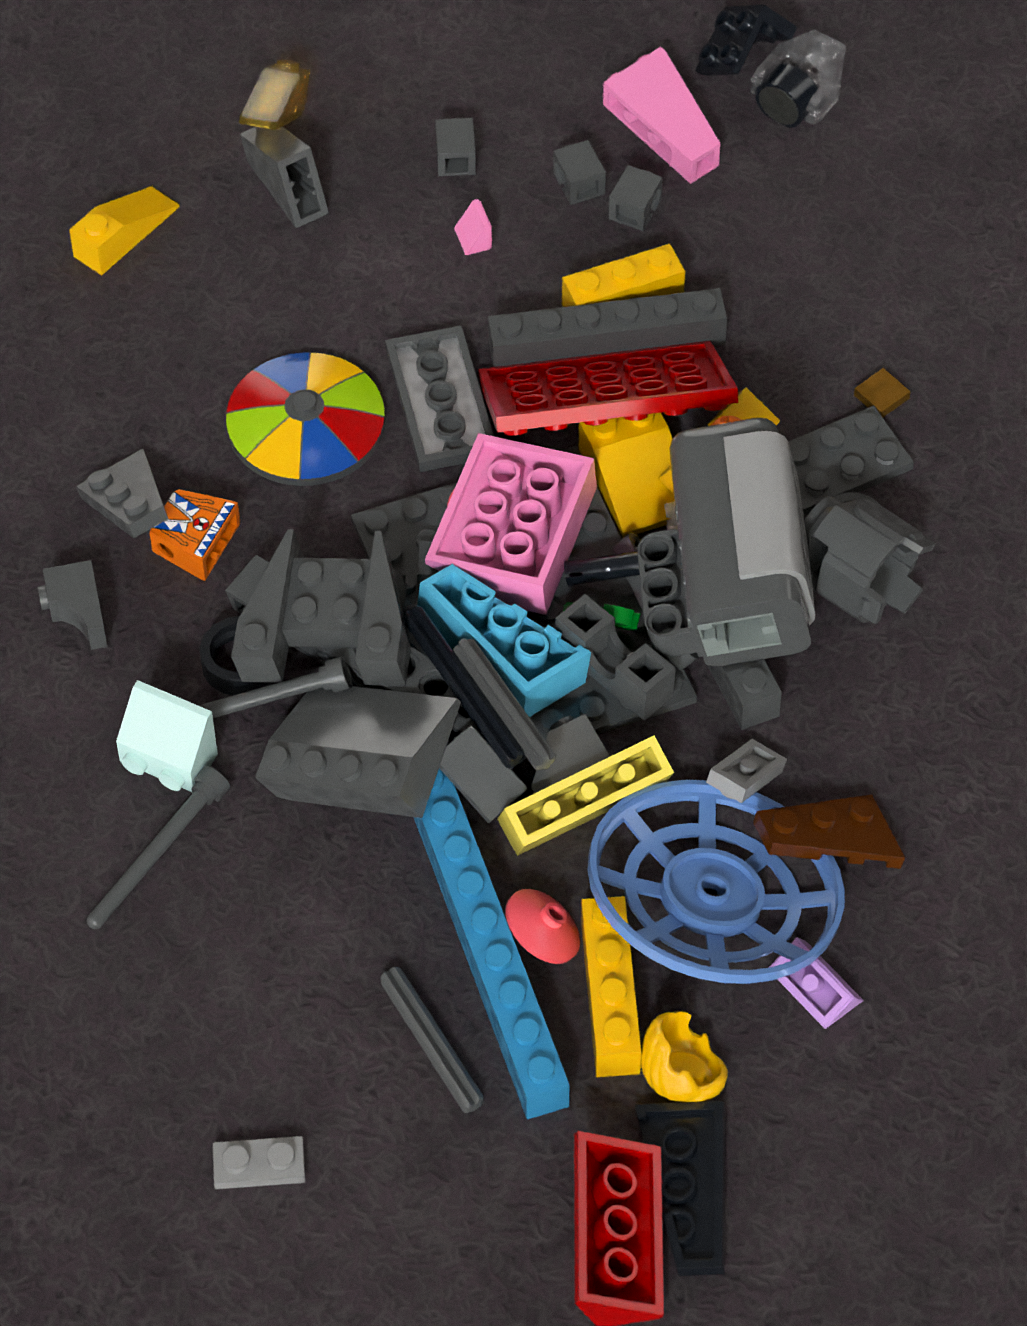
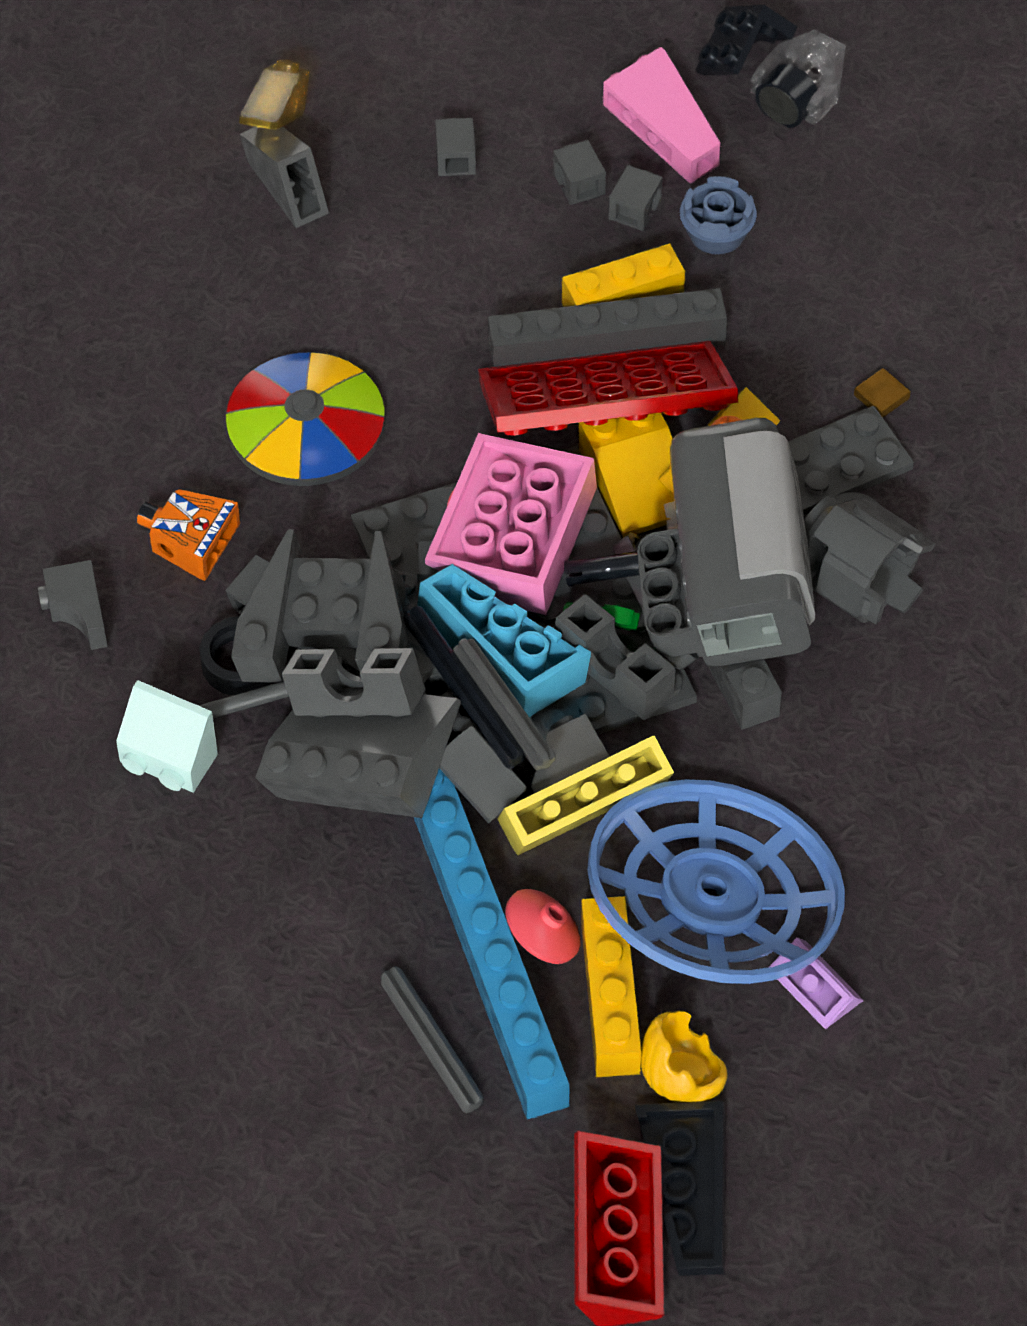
yellow slope [69,186,180,275] -> none
dark grey wing [76,448,168,538] -> none
dark grey piece [86,766,230,929] -> none
light grey plate [213,1136,305,1189] -> none
dark grey piece [385,325,494,472] -> none
bright pink slope [454,199,492,255] -> none
light grey plate [706,739,787,803] -> none
reddish brown wing [753,794,905,869] -> none
none -> dark grey arch [282,648,425,717]
none -> sand blue cone [680,176,757,254]

